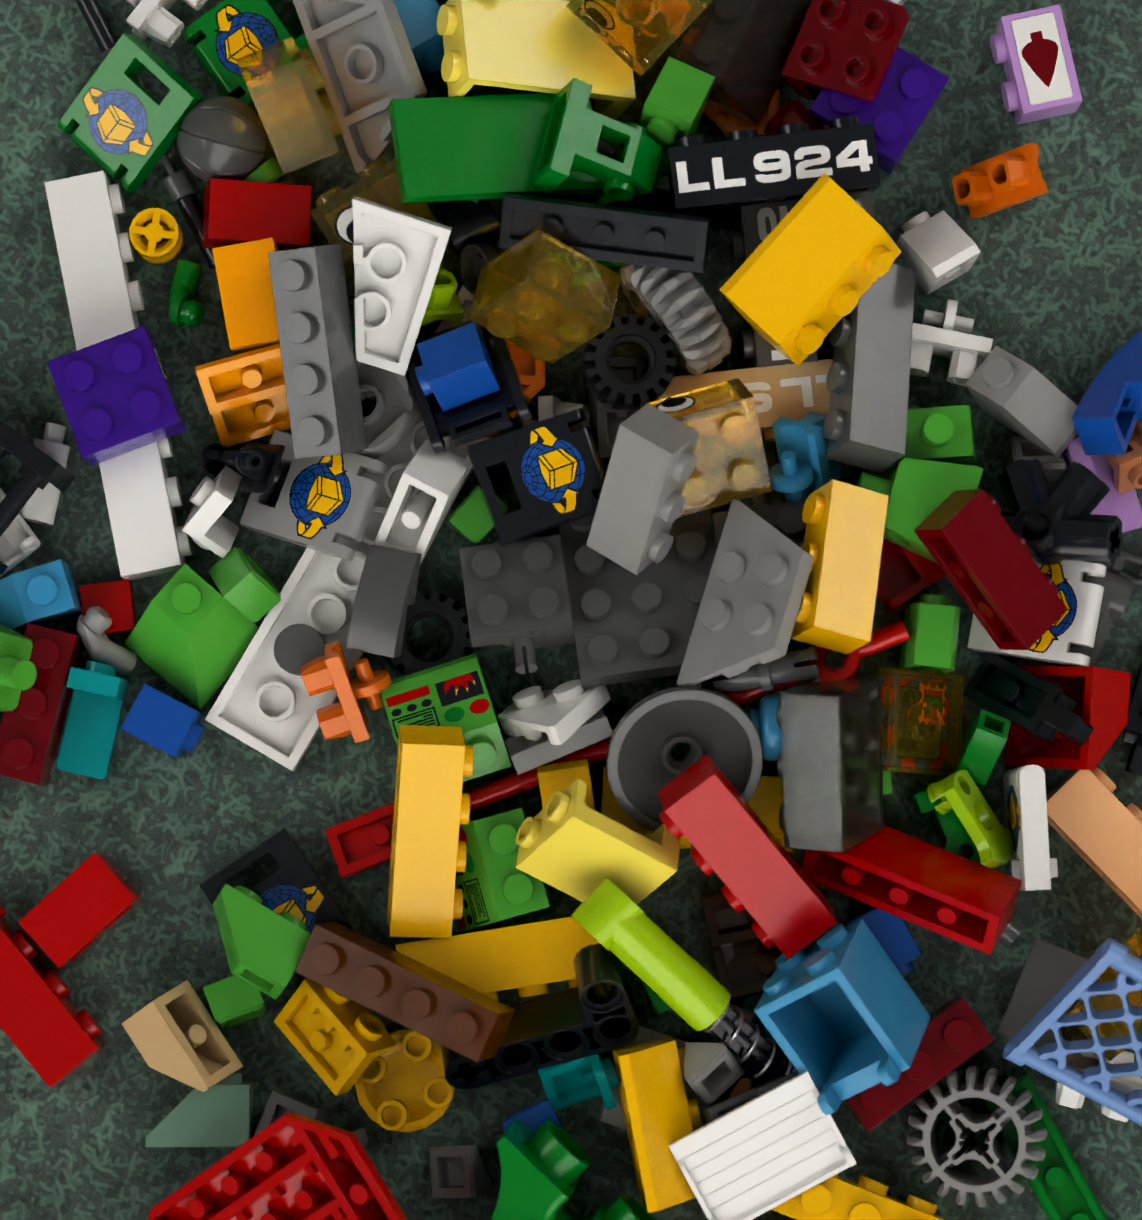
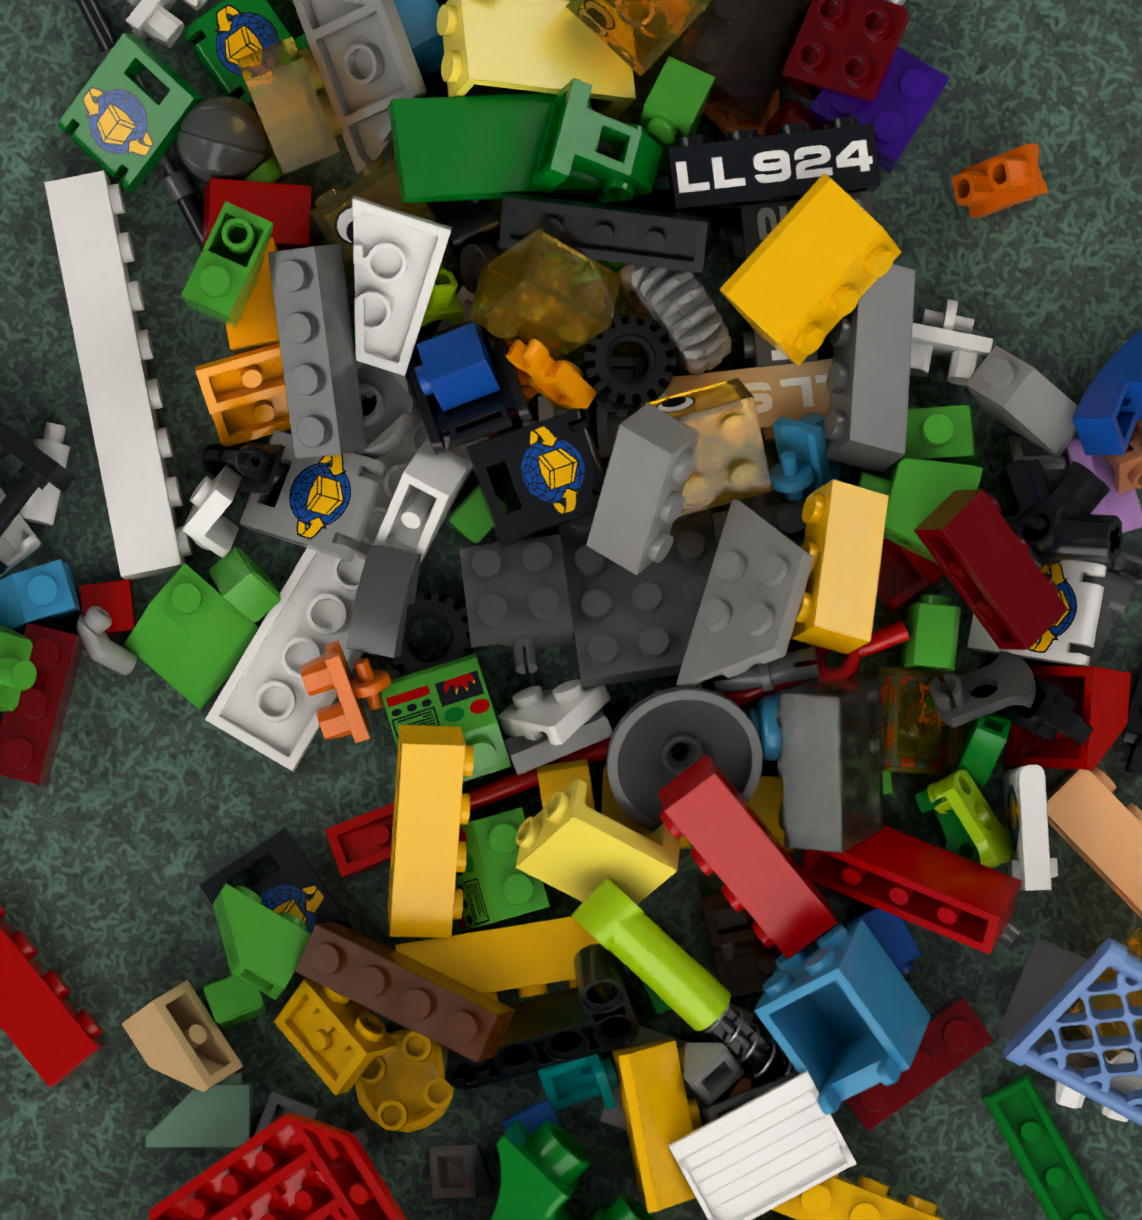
red panel [18,852,142,968] -> none
dark purple brick [47,326,187,466] -> none
teal bracket [56,660,129,779] -> none
blue brick [120,683,206,759] -> none
yellow wheel [129,208,184,264] -> none
green arm [168,259,204,328] -> none
dark grey tile [274,624,325,676] -> none
white slope [896,210,981,296] -> none
light grey gear [907,1066,1048,1208] -> none
brick [990,4,1083,125] -> none
none -> bright green slope [181,201,274,327]
none -> light orange plate [506,338,597,410]
none -> dark grey piece [929,651,1036,728]

